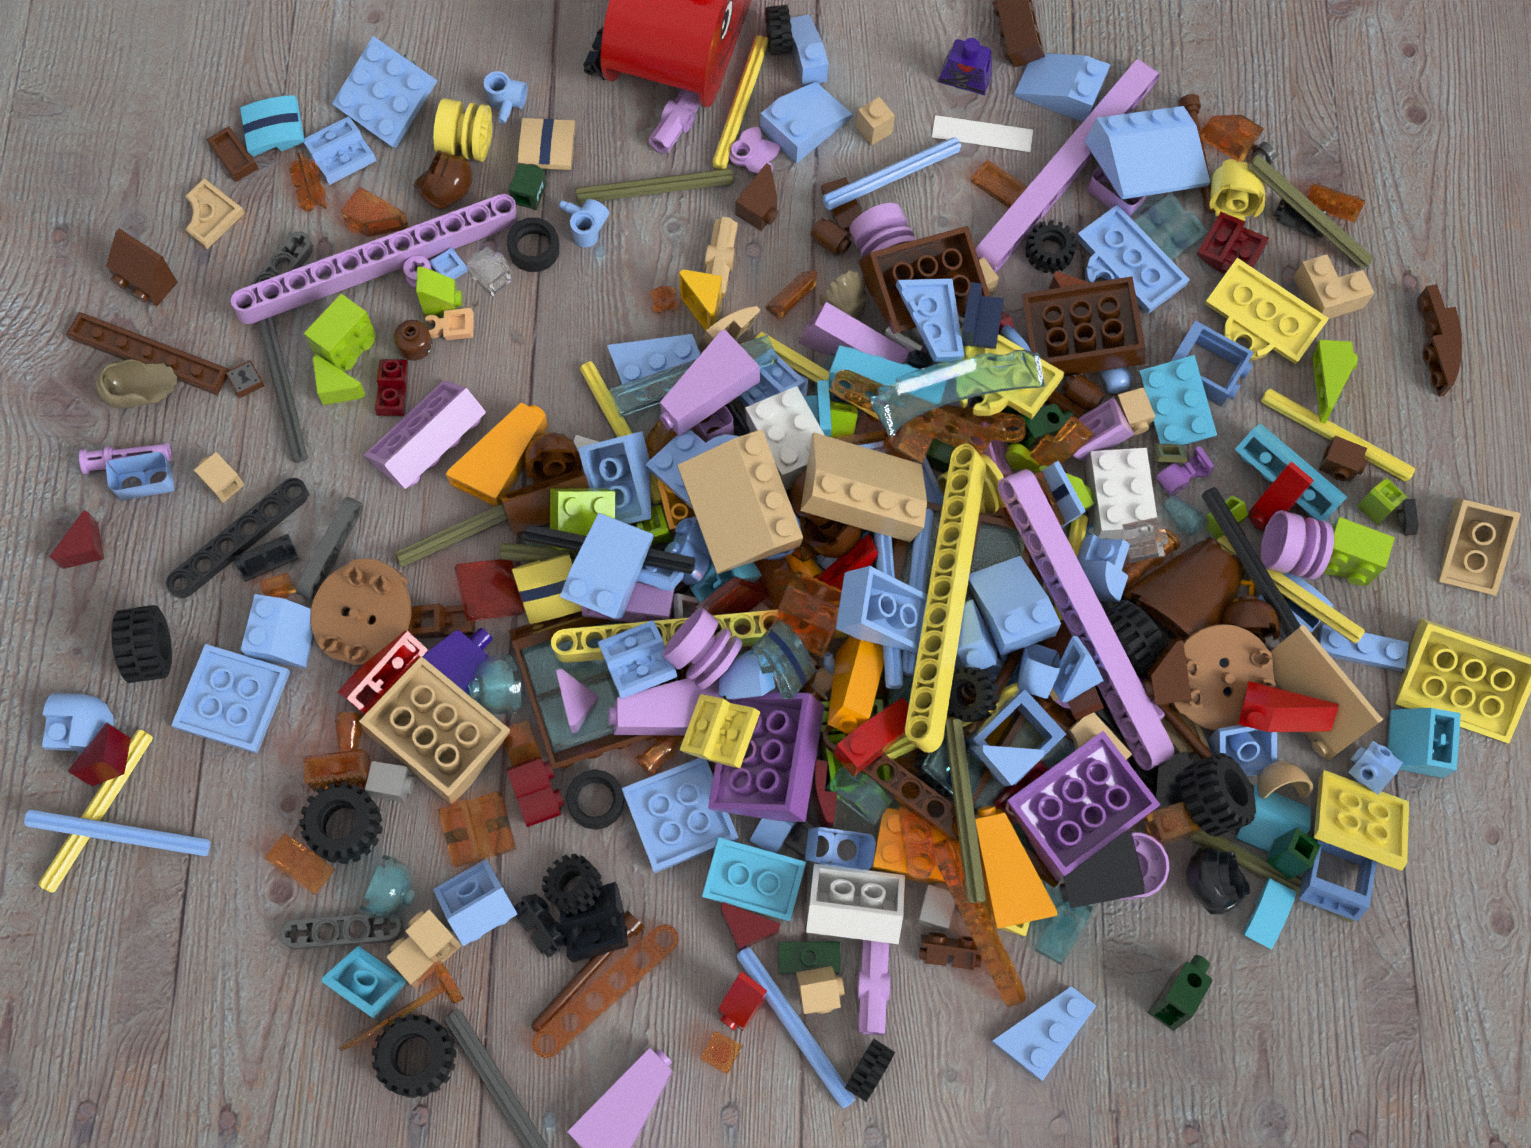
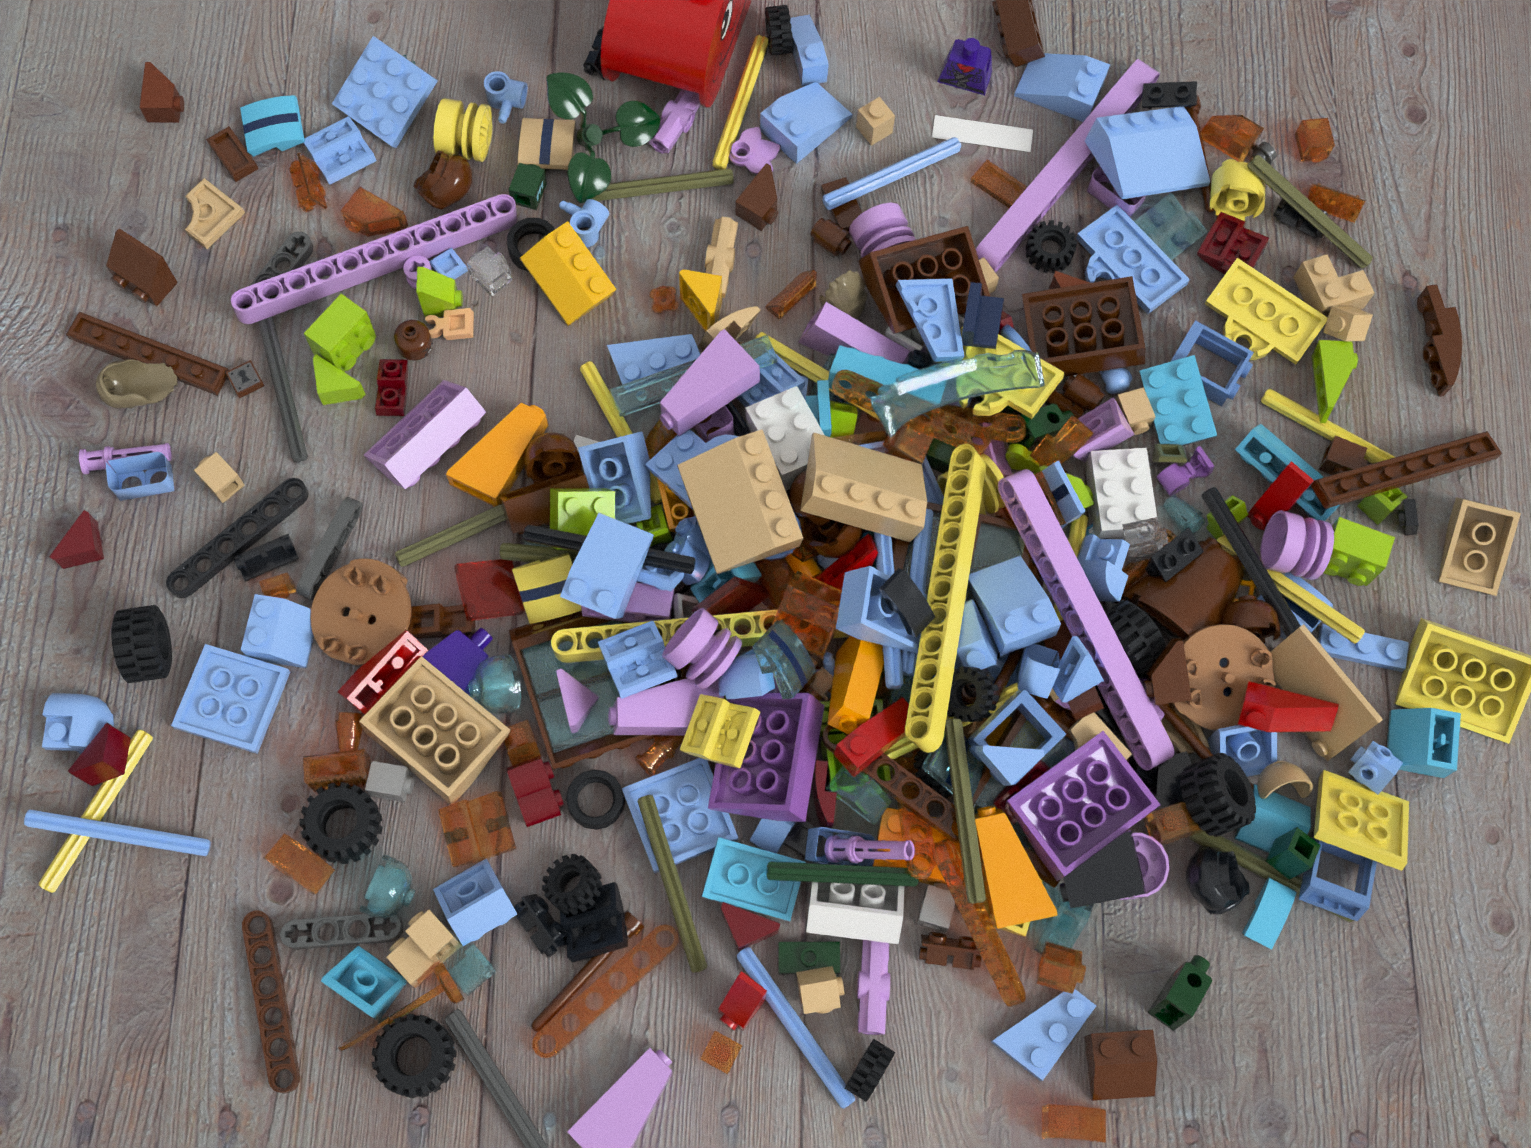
none -> copper slope [140,62,184,123]
none -> reddish brown beam [242,910,300,1094]
none -> clear light blue panel [449,944,497,996]
none -> yellow slope [520,221,616,326]
none -> dark green plant [546,72,660,203]
none -> olive axle [638,795,707,973]
none -> dark green axle [766,861,919,887]
none -> lavender pin [825,835,915,864]
none -> black slope [879,568,935,638]
none -> clear orange brick [1037,941,1086,994]
none -> clear orange slope [1042,1104,1106,1143]
none -> reddish brown slope [1084,1029,1157,1101]
none -> black hinge [1142,81,1197,110]
none -> black hinge [1146,528,1204,582]
none -> clear orange brick [1295,118,1335,162]
none -> reddish brown tile [1311,431,1502,509]
none -> tan brick [1323,306,1373,341]

